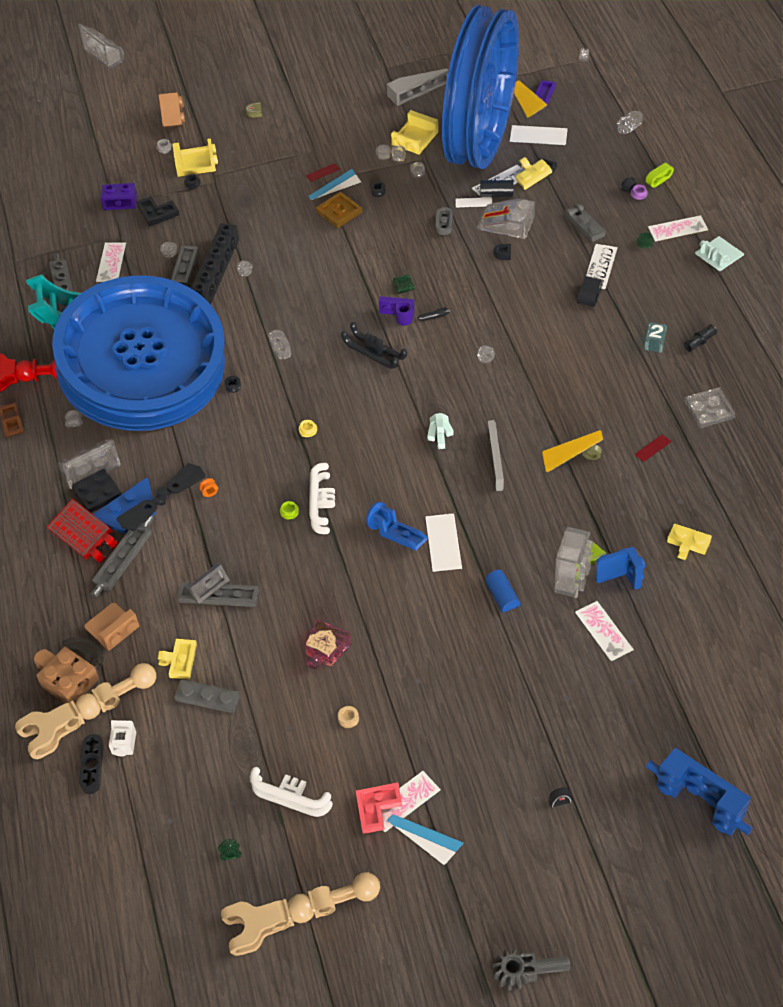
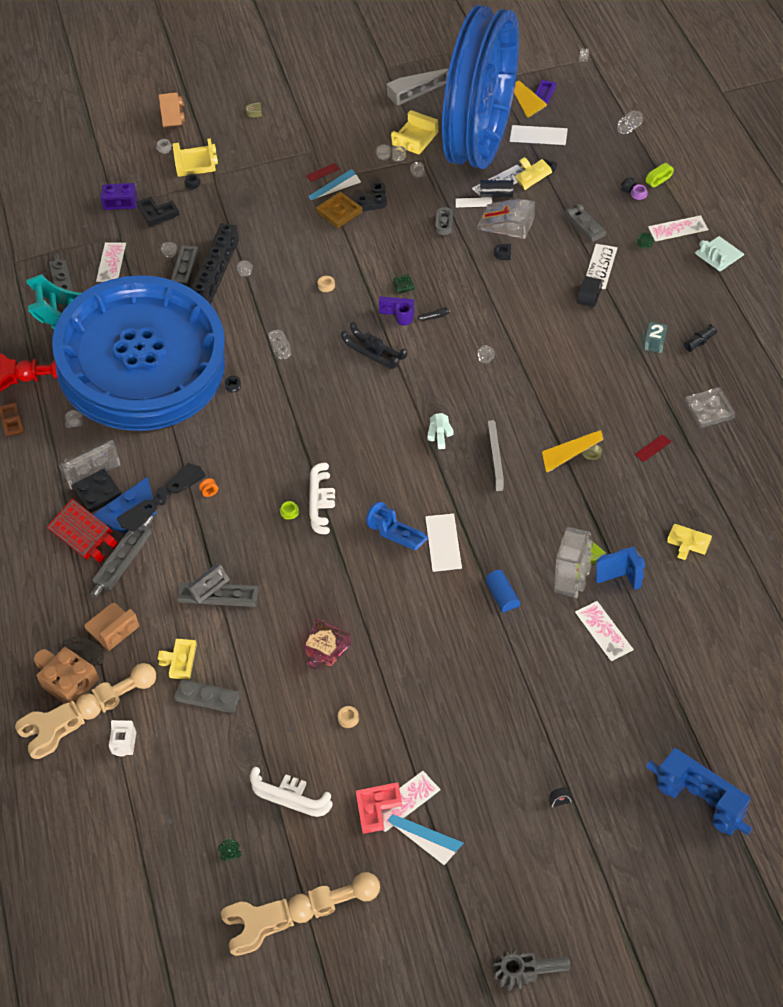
clear slope [78,24,124,69] -> none
black beam [79,734,104,794] -> none
light yellow plate [299,420,317,437] -> none
none -> tan tile [317,276,335,292]
none -> black plate [354,193,387,211]

